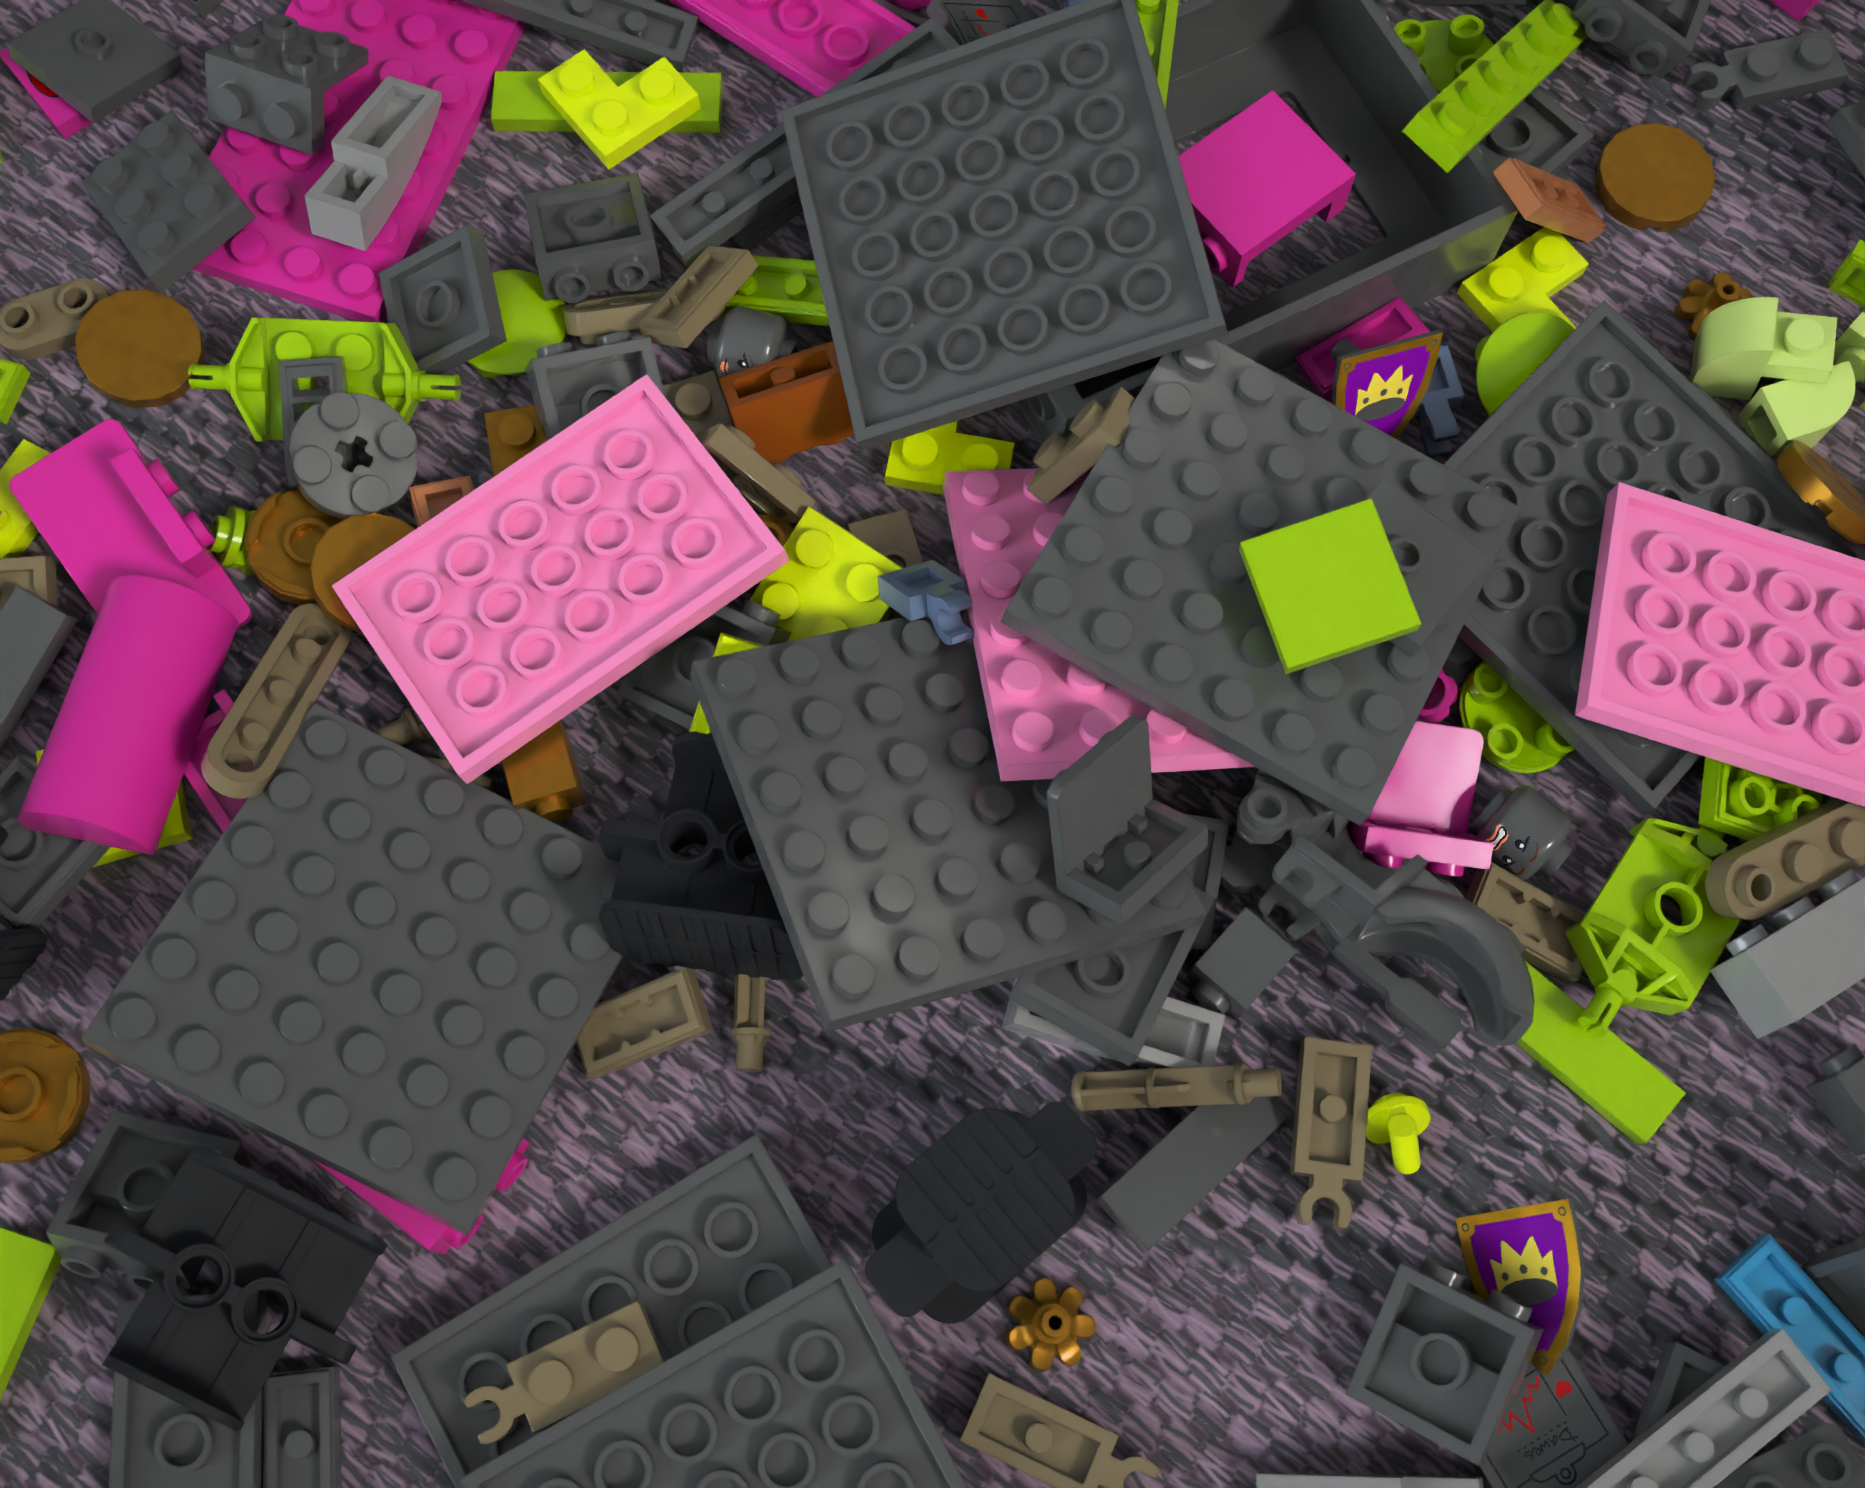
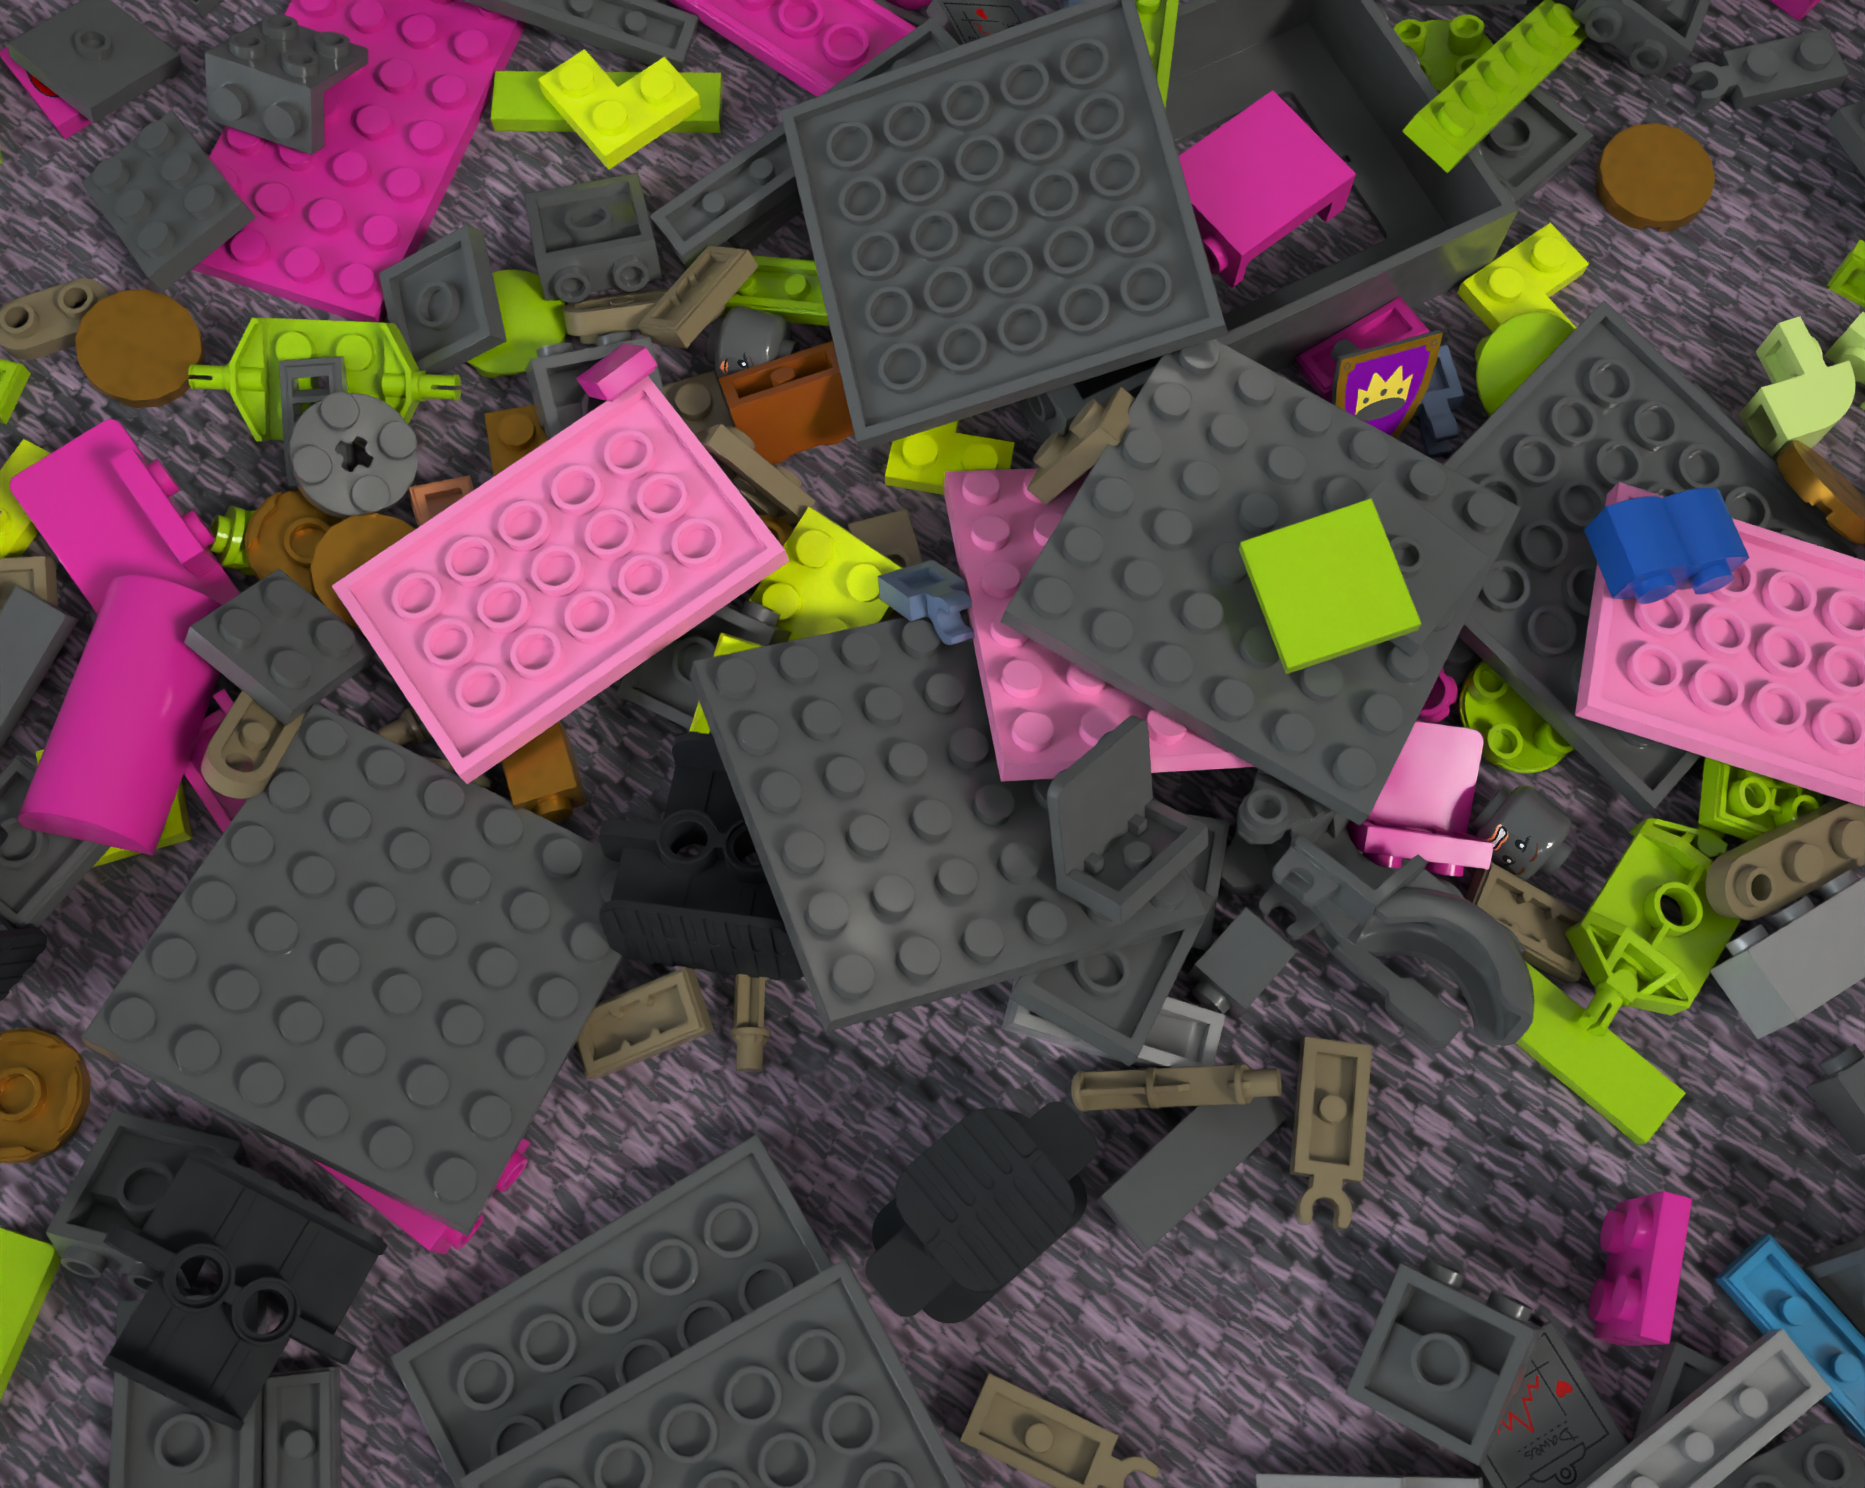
light grey slope [305,75,442,251] -> none
dark tan plate [464,1301,666,1444] -> none
pearl gold plant [1005,1277,1096,1372] -> none
neon yellow plate [1366,1093,1431,1174] -> none
shield [1455,1198,1585,1376] -> none
nougat tile [1492,157,1606,243] -> none
pearl gold plant [1675,273,1753,340] -> none
yellowish green brick [1690,297,1838,400] -> none
none -> dark grey plate [184,569,375,726]
none -> dark pink tile [576,343,658,402]
none -> blue brick [1584,488,1750,604]
none -> dark pink plate [1588,1191,1692,1346]

